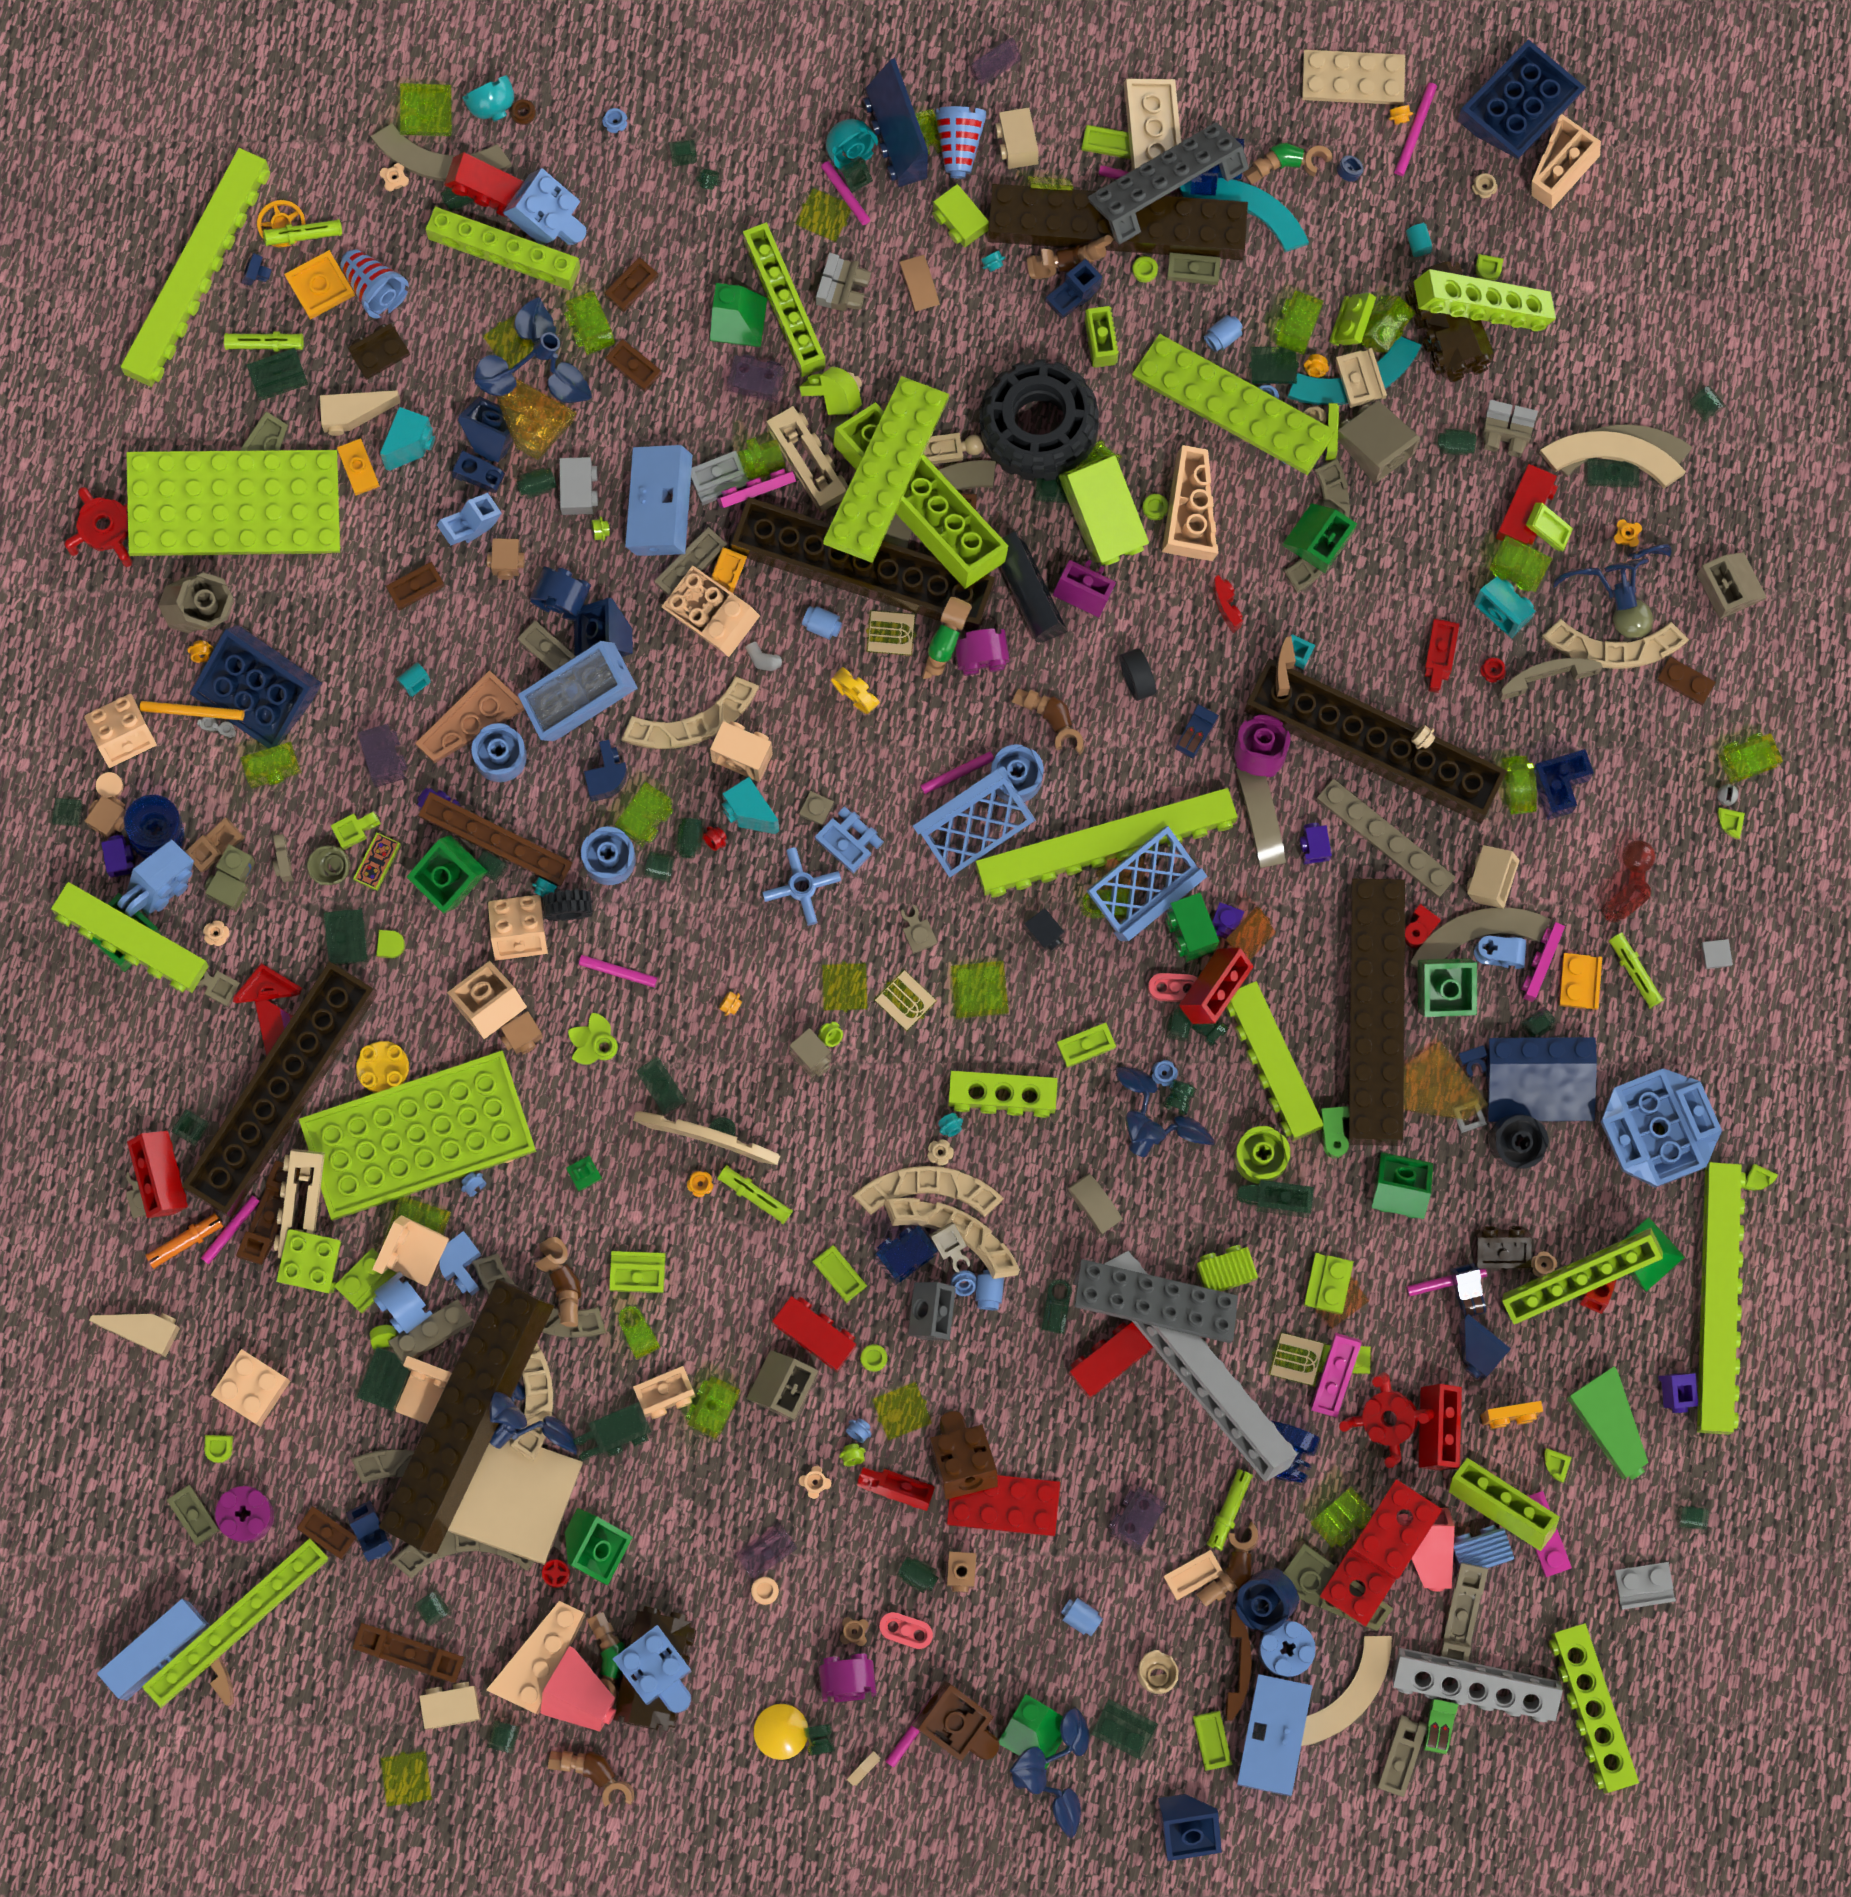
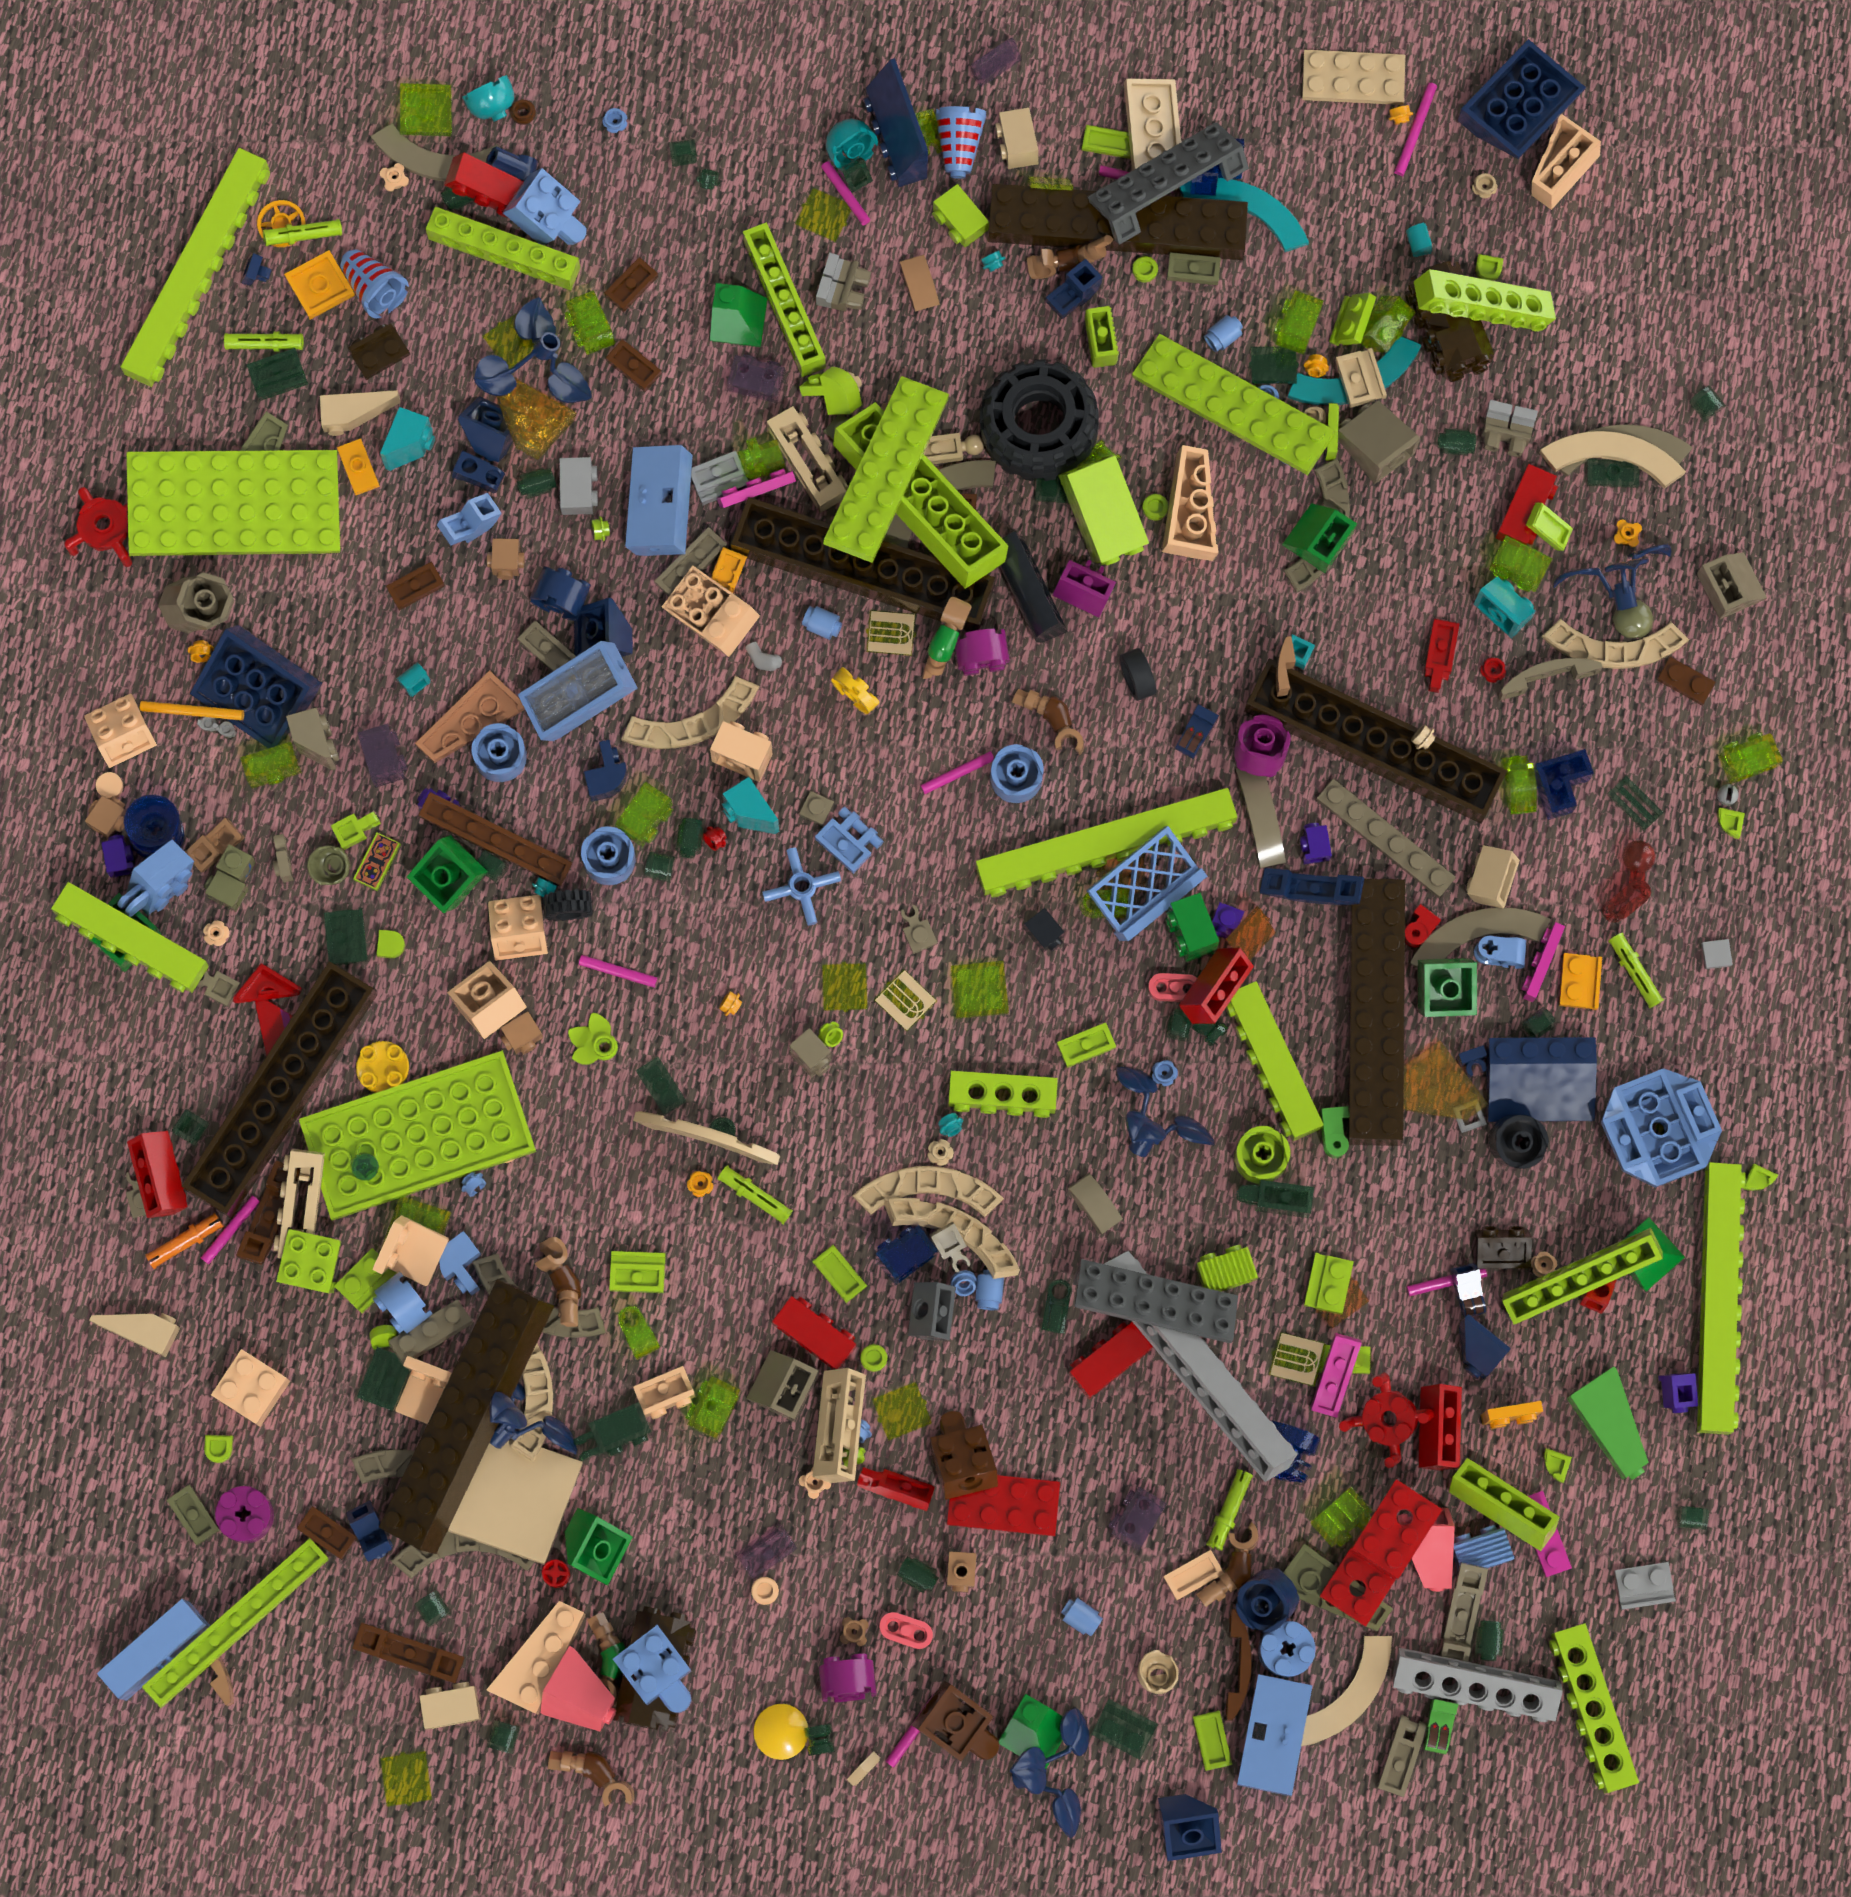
clear green tile [52,798,83,827] -> none
green tile [566,1155,602,1192] -> none
medium blue fence [913,766,1036,878] -> none
clear green wheel [1163,1080,1197,1115] -> none
red slope [1213,575,1243,633] -> none
medium nougat piece [1243,142,1333,185] -> none
dark blue tile [1337,155,1364,182] -> none
green slope [1372,1152,1433,1219] -> none
none -> dark tan slope [286,707,339,770]
none -> clear green tile [351,1153,379,1181]
none -> dark blue piece [486,146,538,181]
none -> tan brick [812,1368,866,1483]
none -> dark blue slope [1260,868,1364,905]
none -> clear green brick [1475,1620,1504,1661]
none -> clear green tile [1607,776,1664,831]

